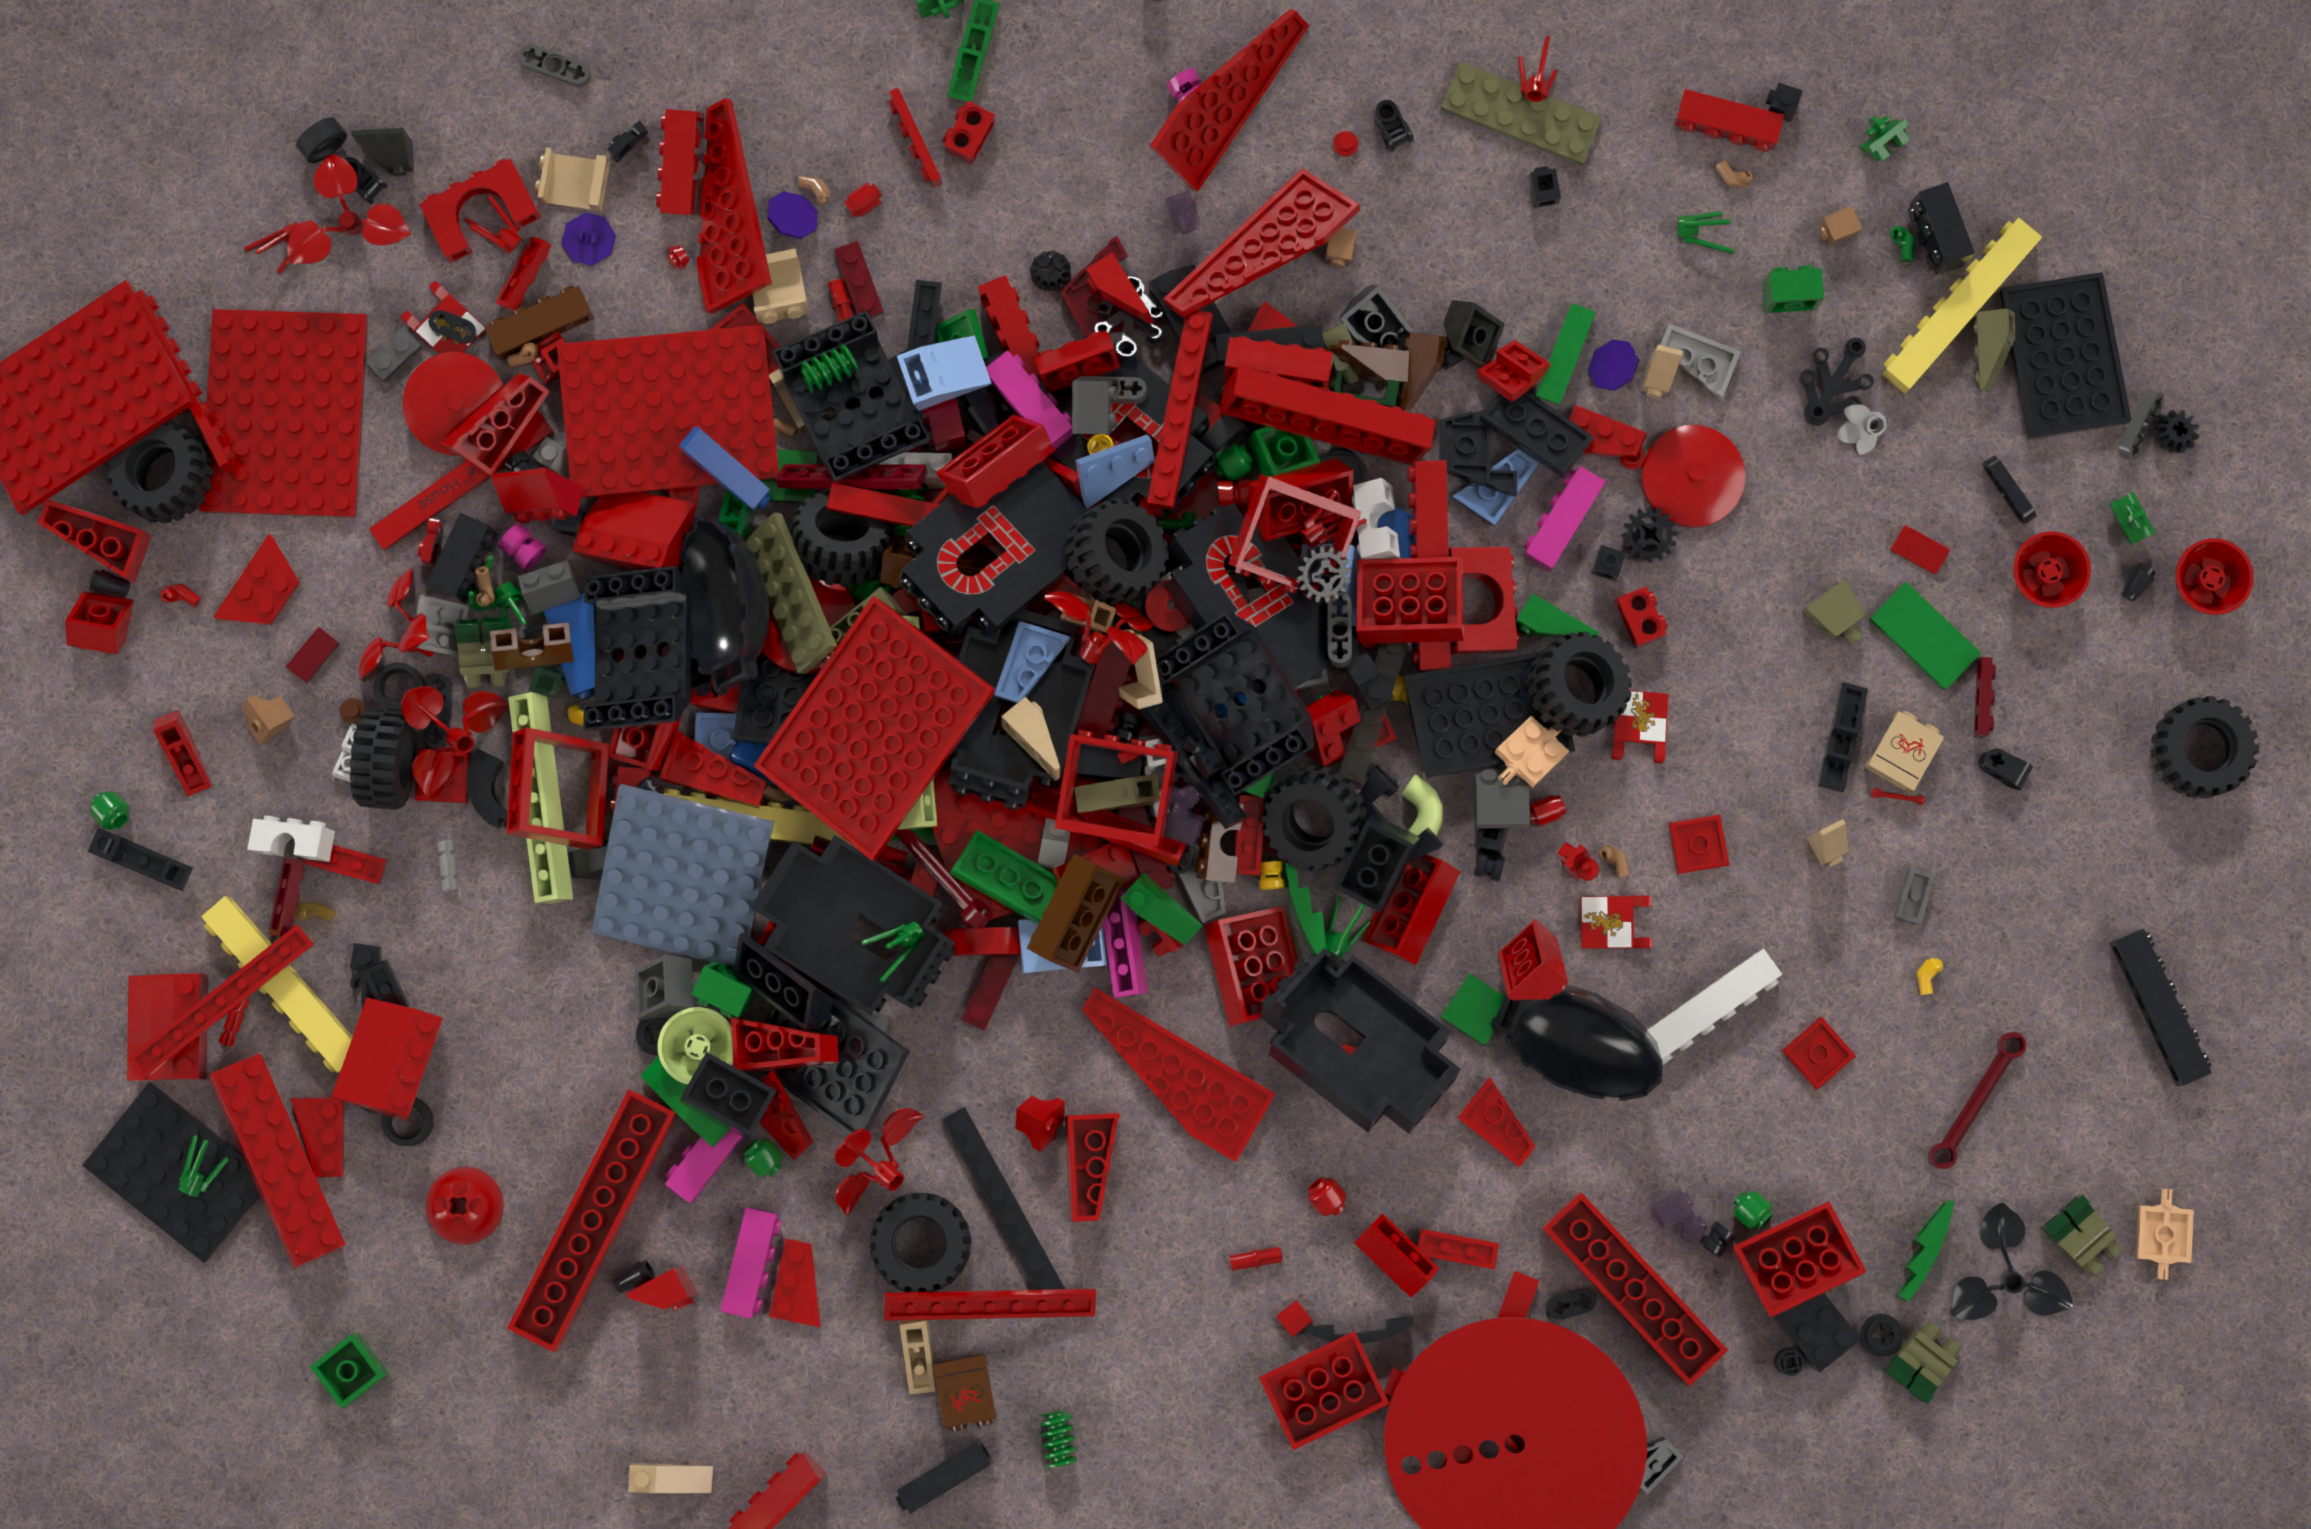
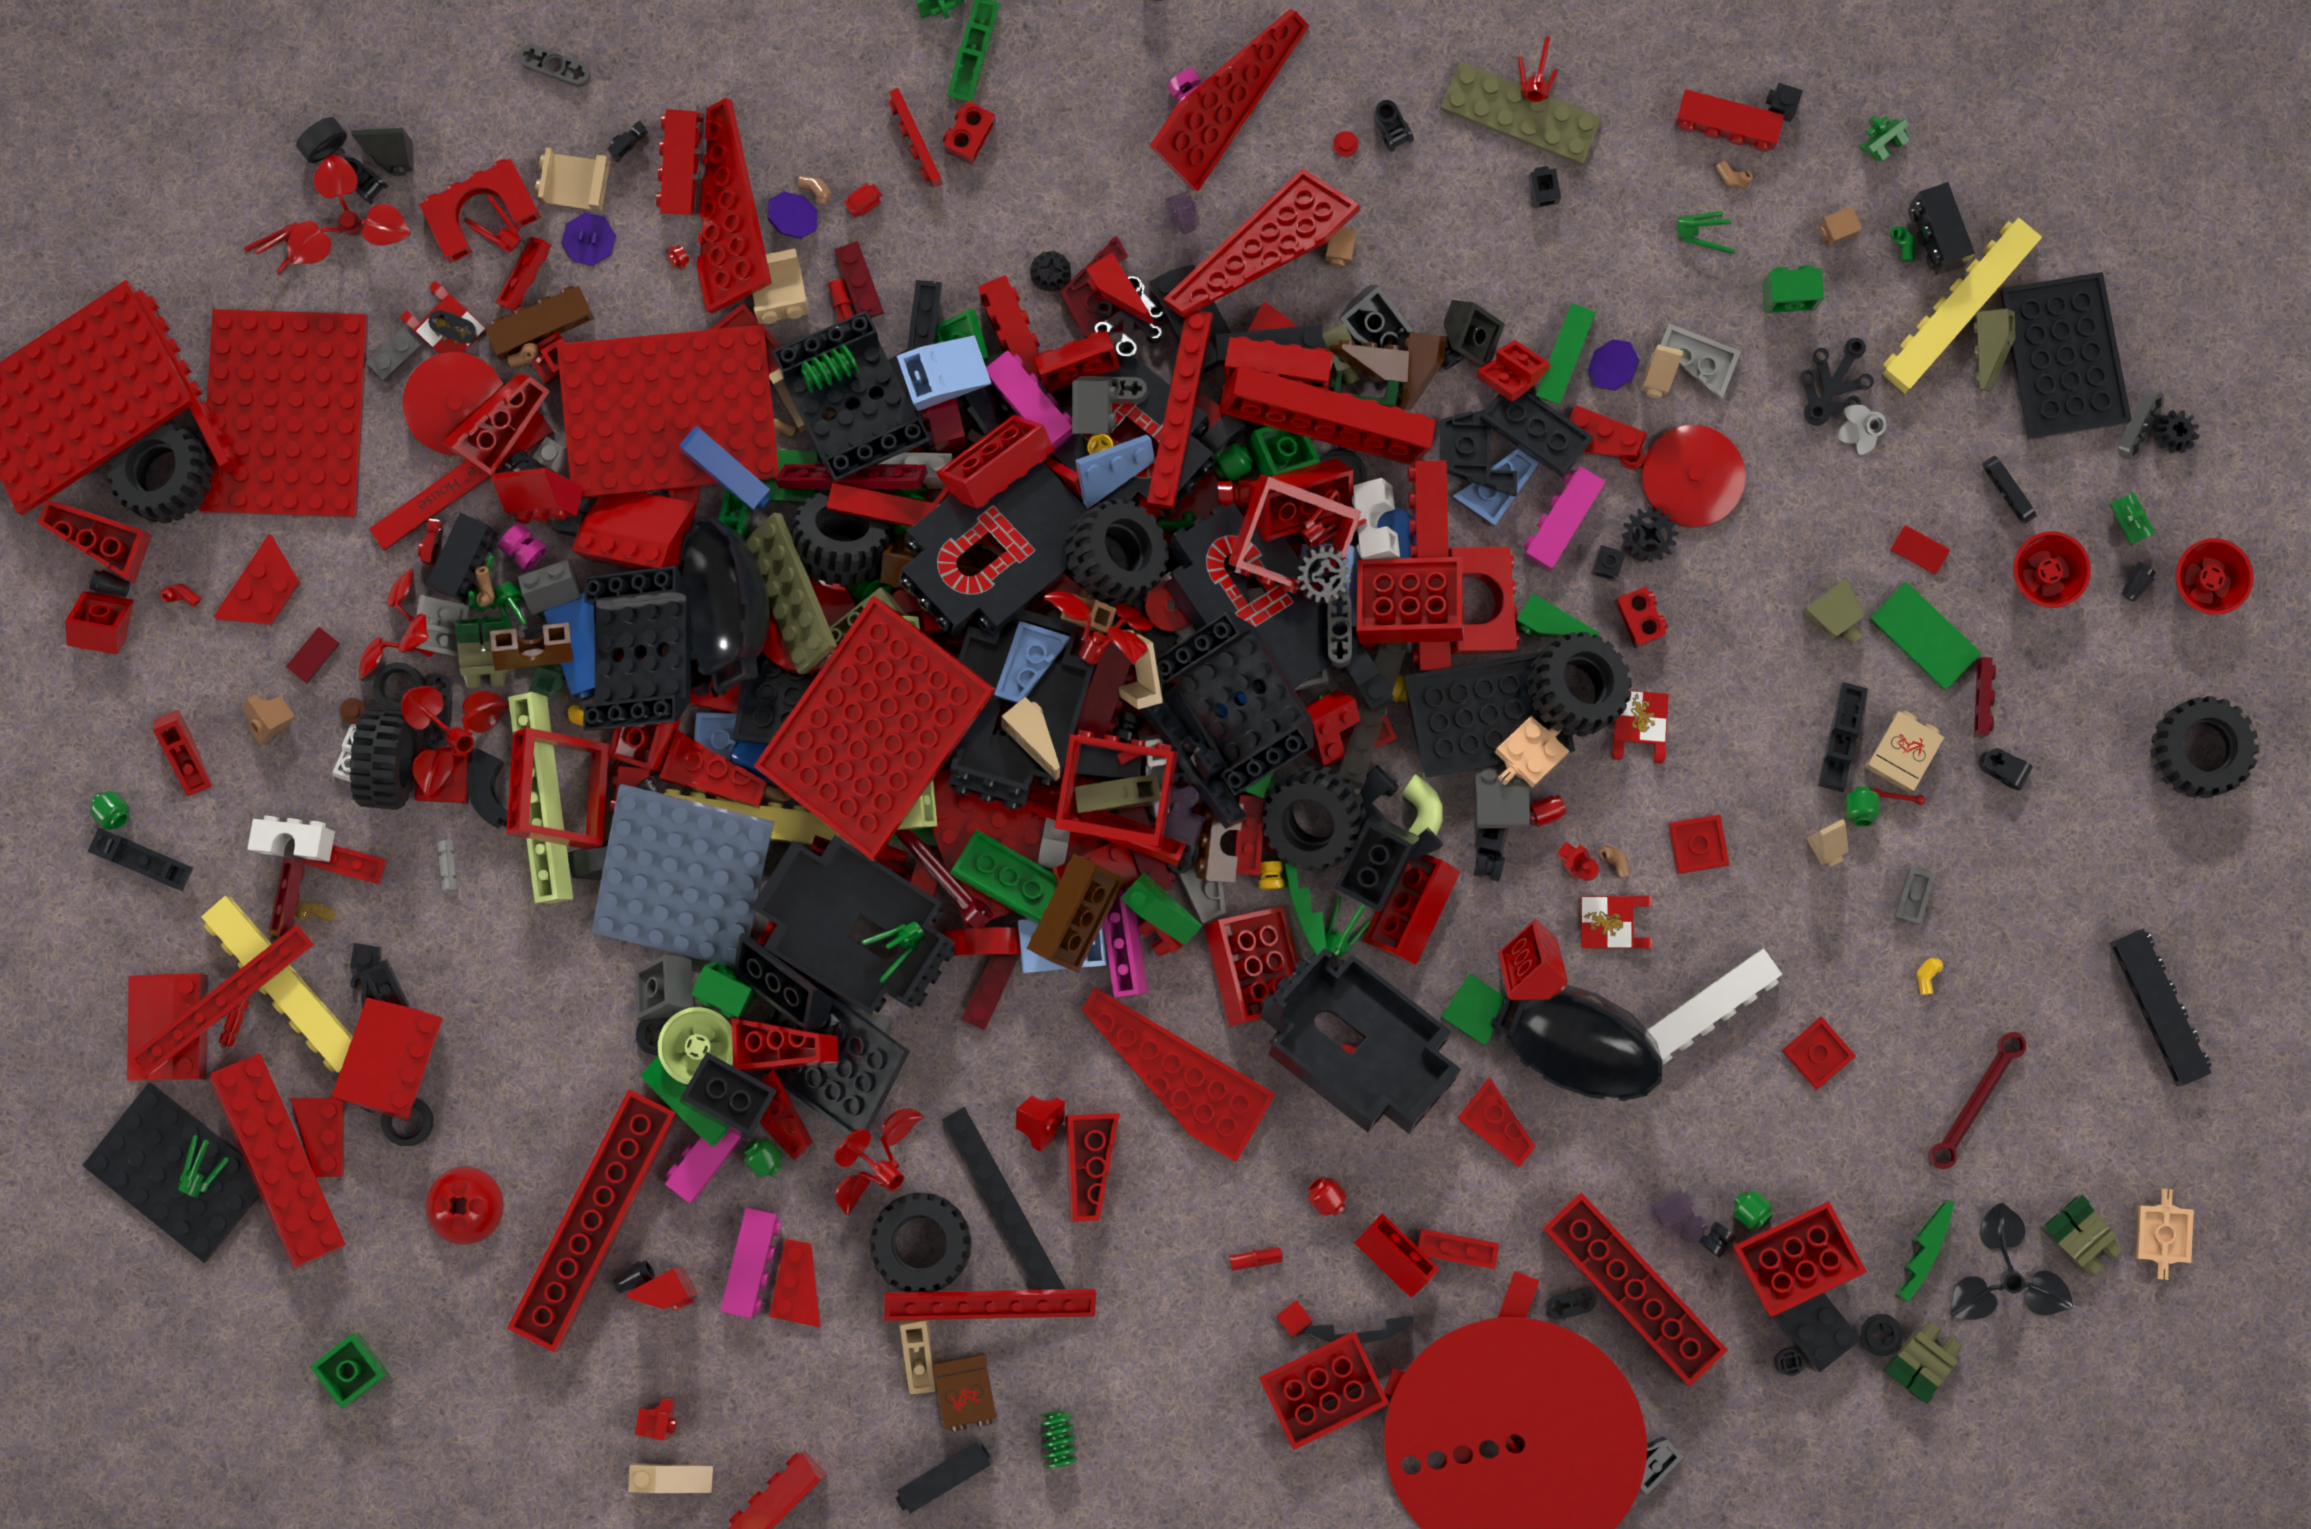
none -> red brick [635,1397,677,1441]
none -> green head [1845,786,1880,827]

